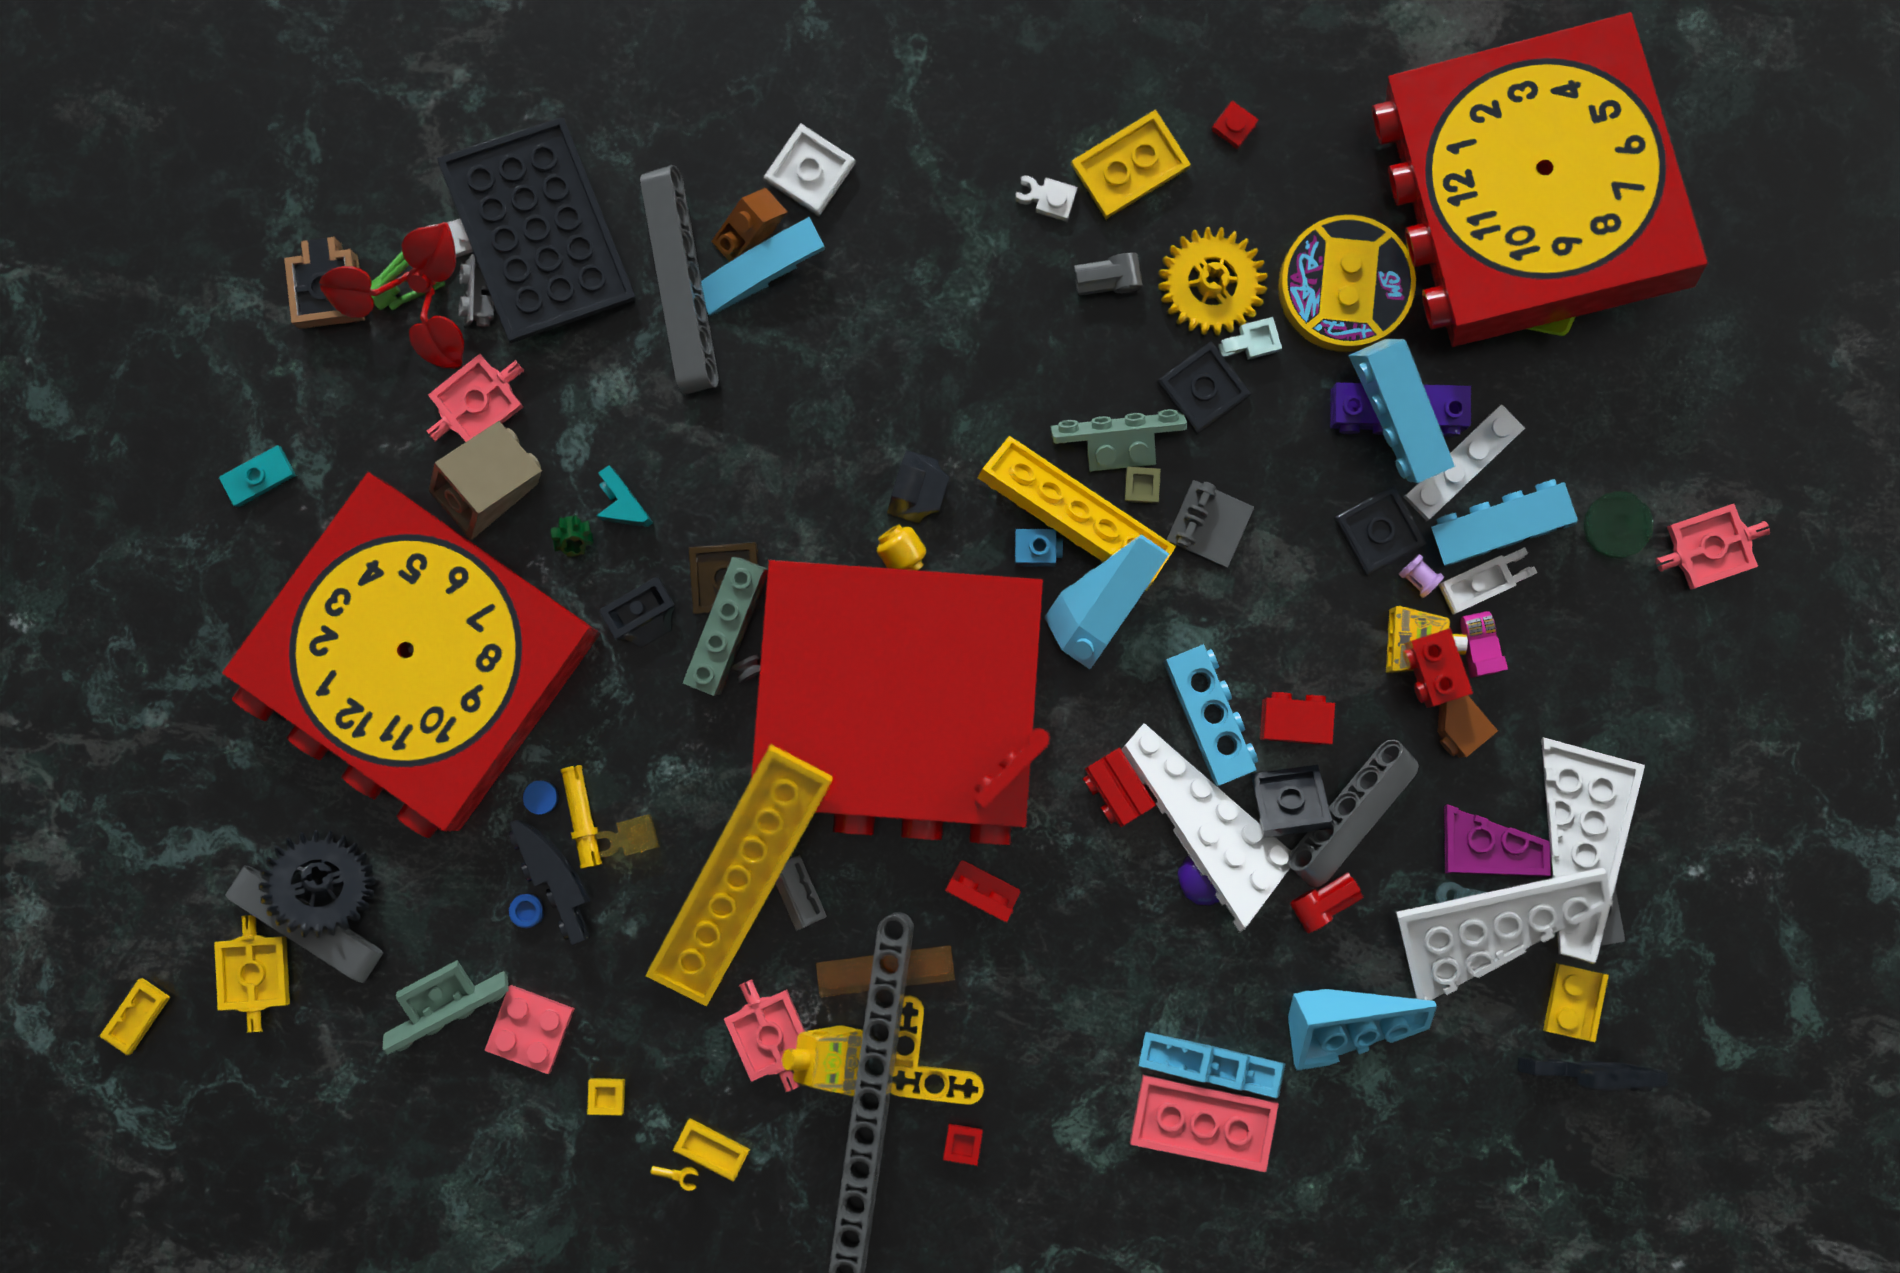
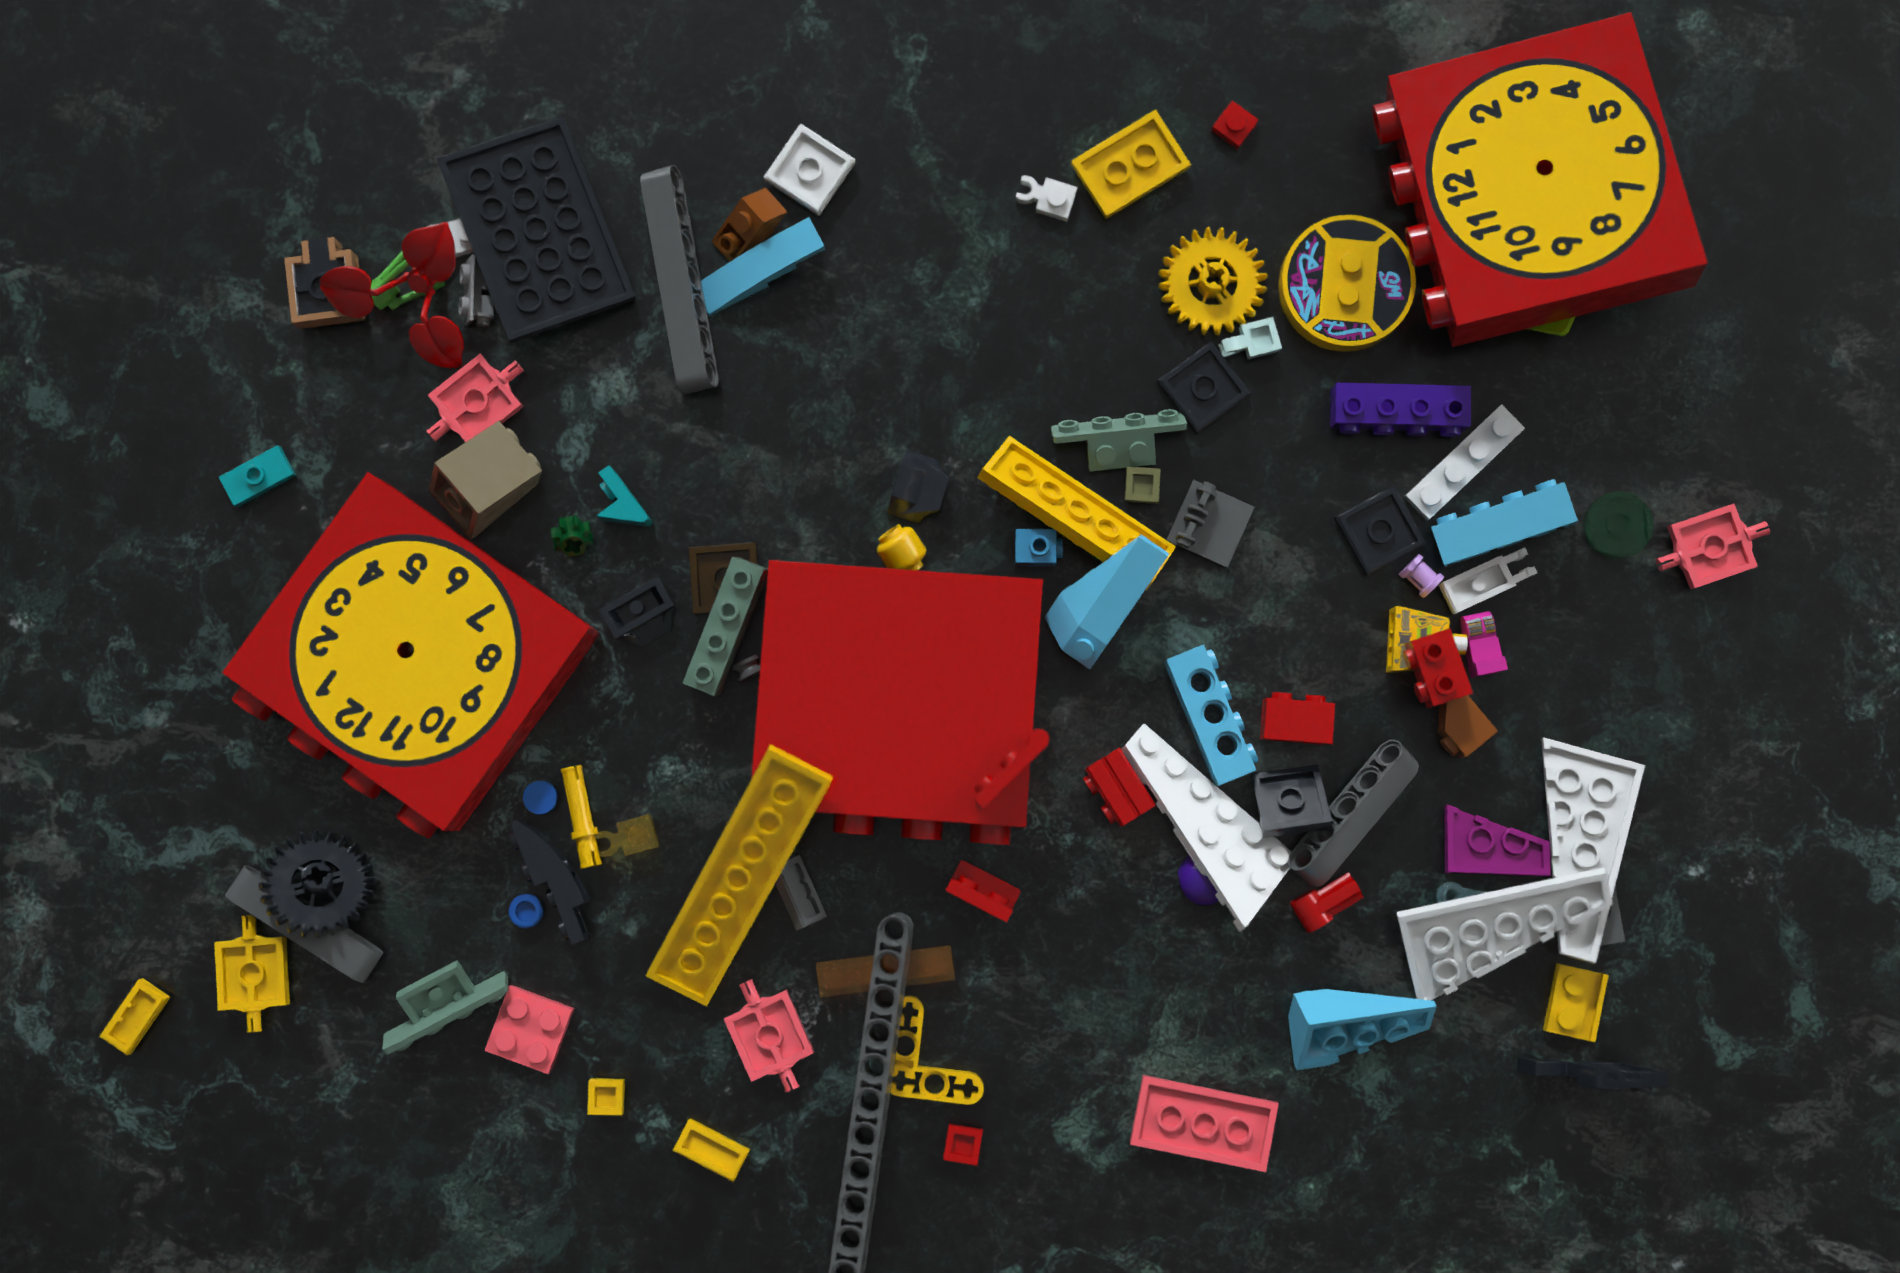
yellow hand [651,1166,699,1191] -> none
yellow torso [782,1025,863,1096] -> none
dark grey piece [1074,253,1143,296] -> none
medium azure slope [1139,1032,1286,1098] -> none
medium azure wedge [1348,339,1455,483] -> none

